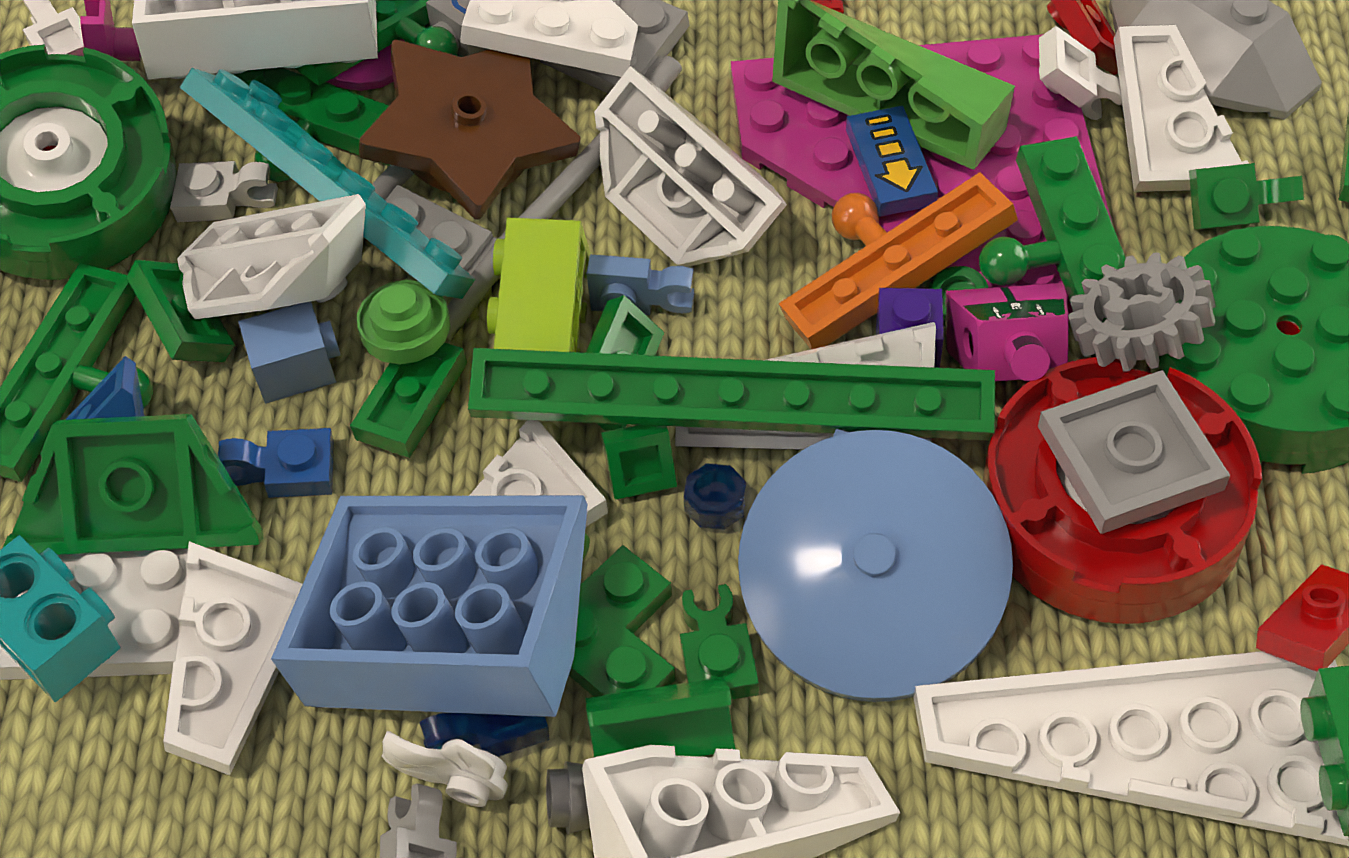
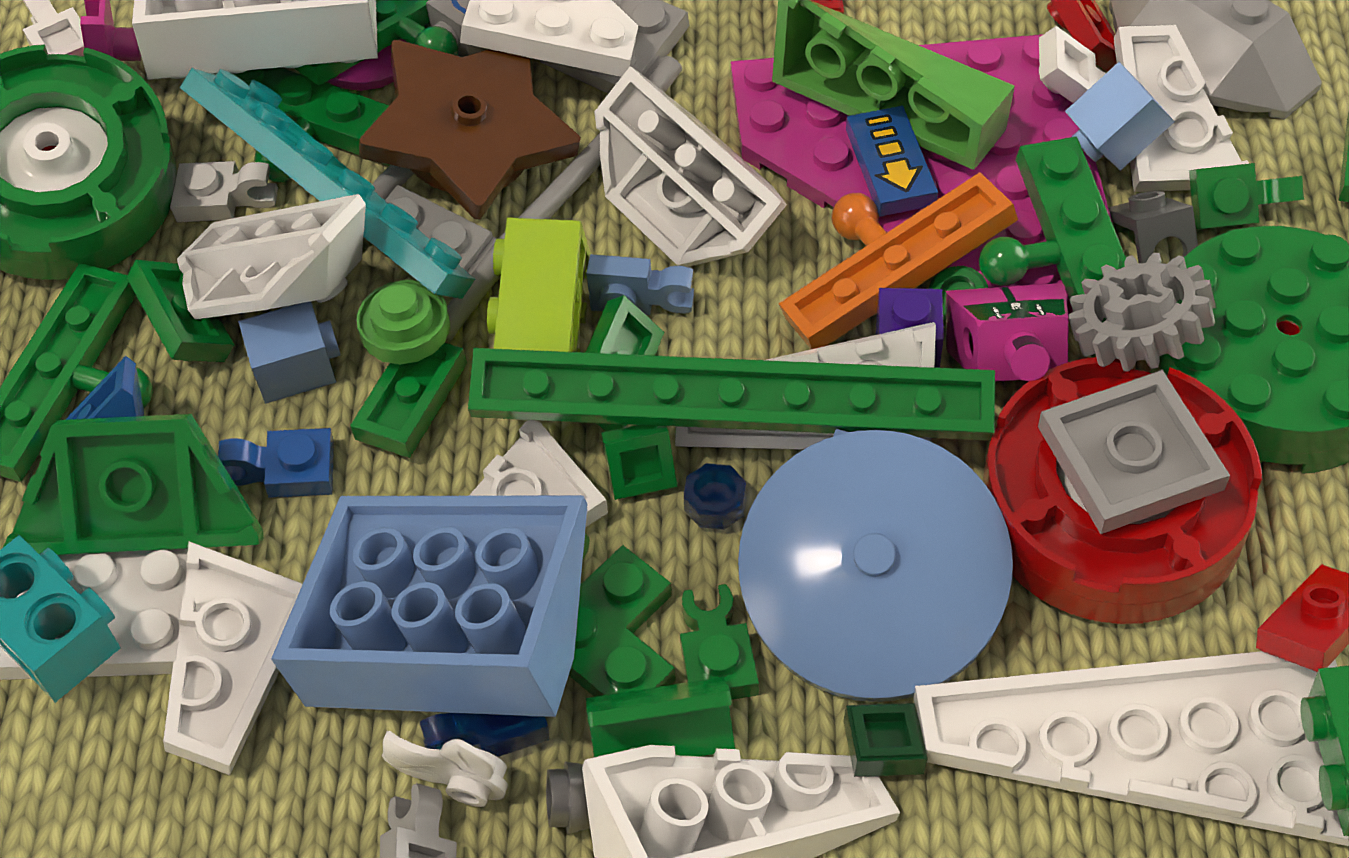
none -> dark green tile [843,703,928,777]
none -> light blue brick [1065,62,1175,170]
none -> dark grey bracket [1108,191,1198,263]

